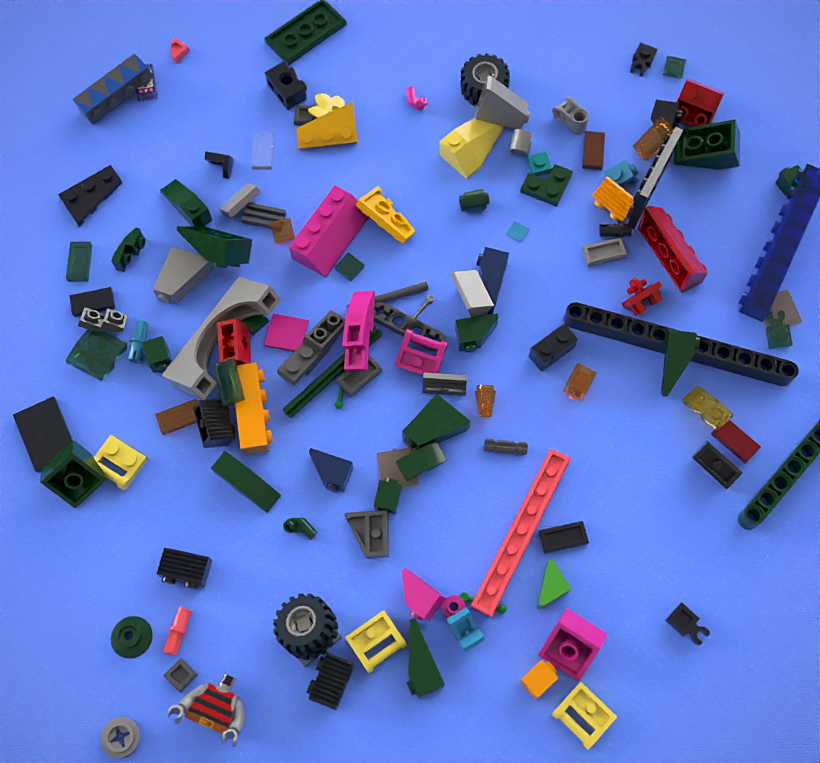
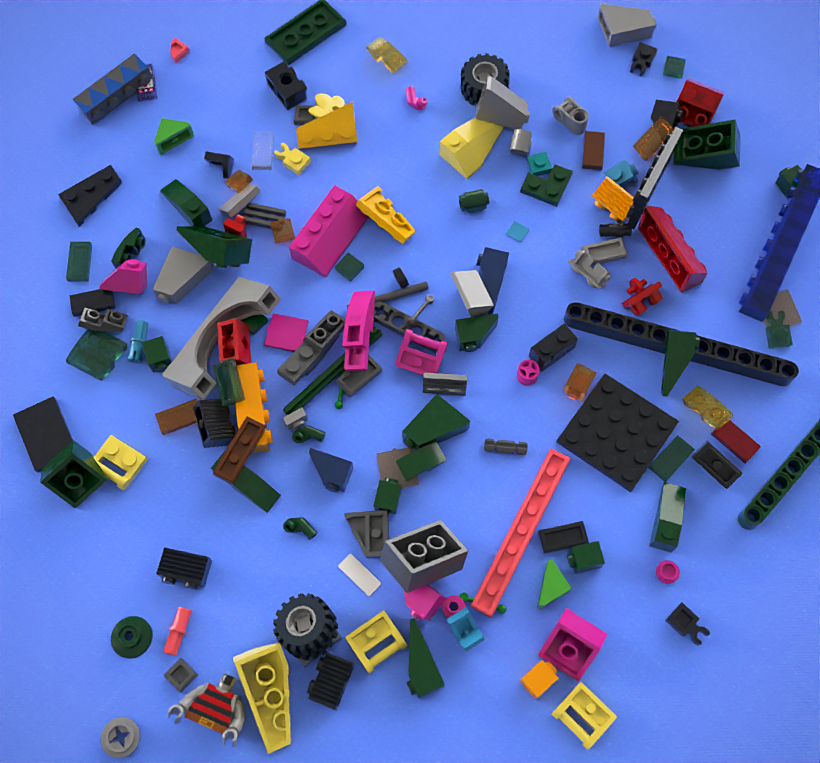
clear orange cone [474,385,496,417] -> none
none -> dark pink slope [99,259,147,294]
none -> bright green slope [154,118,194,155]
none -> reddish brown tile [213,416,267,485]
none -> red tile [223,214,247,238]
none -> clear orange tile [225,170,253,193]
none -> light yellow wedge [233,643,291,754]
none -> light yellow plate [274,143,311,175]
none -> light grey plate [283,407,308,430]
none -> dark green arm [292,425,326,443]
none -> white sticker [338,554,381,596]
none -> clear yellow slope [366,37,408,74]
none -> dark grey brick [380,520,469,593]
none -> black tile [392,267,409,288]
none -> dark pink wheel [517,360,540,386]
none -> black plate [556,373,679,492]
none -> dark green brick [567,541,605,574]
none -> light grey hinge [568,250,611,289]
none -> light grey slope [597,4,657,47]
none -> clear green tile [648,435,695,482]
none -> slope [649,482,686,553]
none -> dark pink plate [656,560,680,584]

